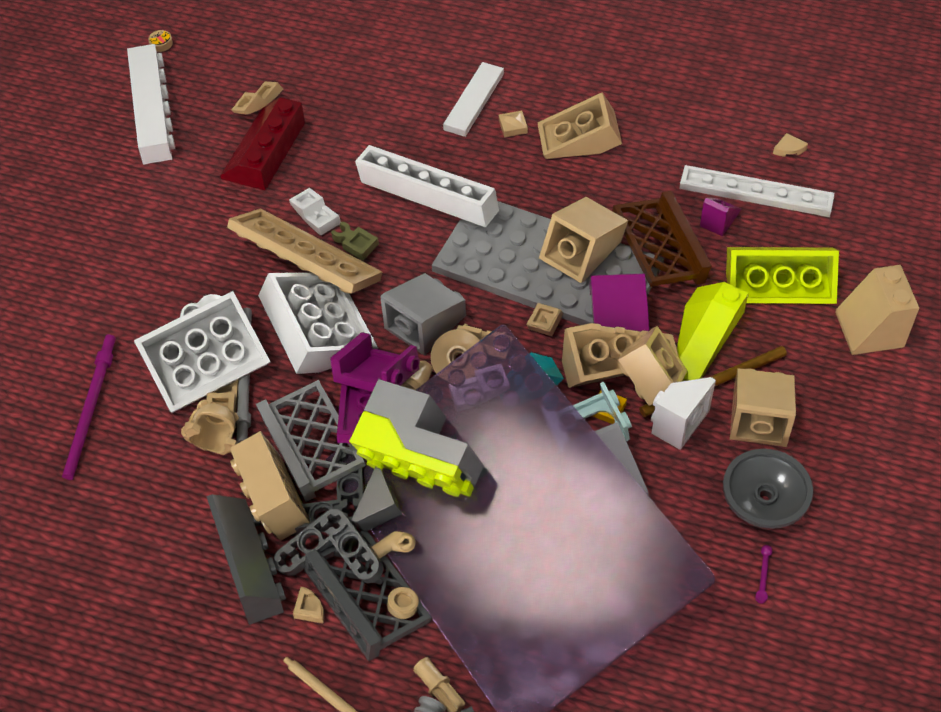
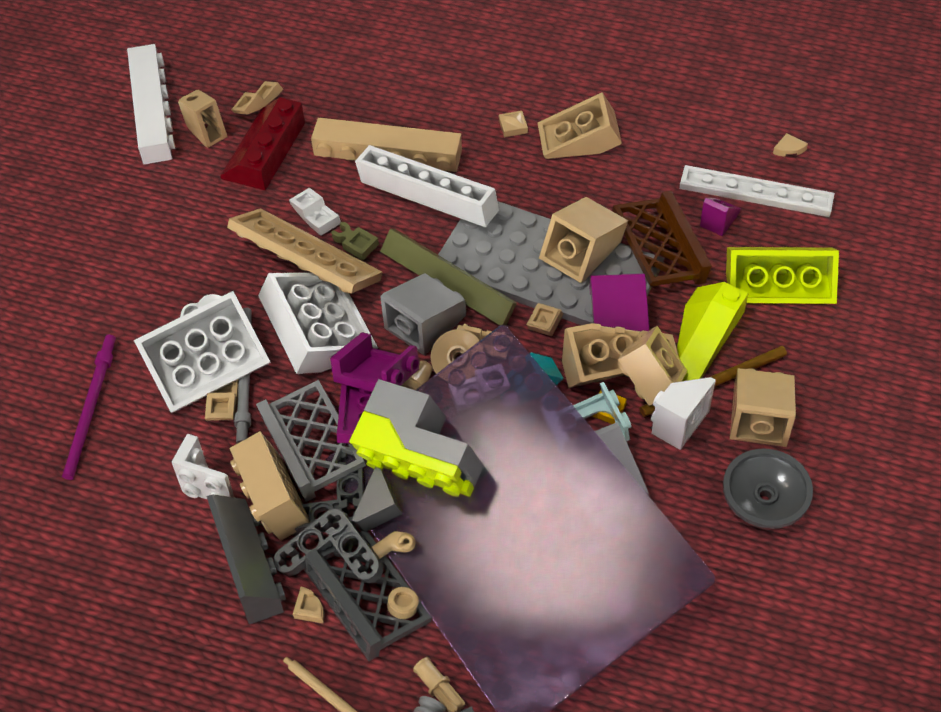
tile [148,30,173,52] -> none
tan helmet [181,400,239,455] -> none
white tile [443,62,504,137] -> none
magenta hinge [755,545,773,604] -> none
tan slope [835,265,919,355] -> none
none -> white bracket [172,434,235,499]
none -> tan torso [178,90,227,148]
none -> tan brick [311,118,462,172]
none -> olive tile [380,228,517,327]

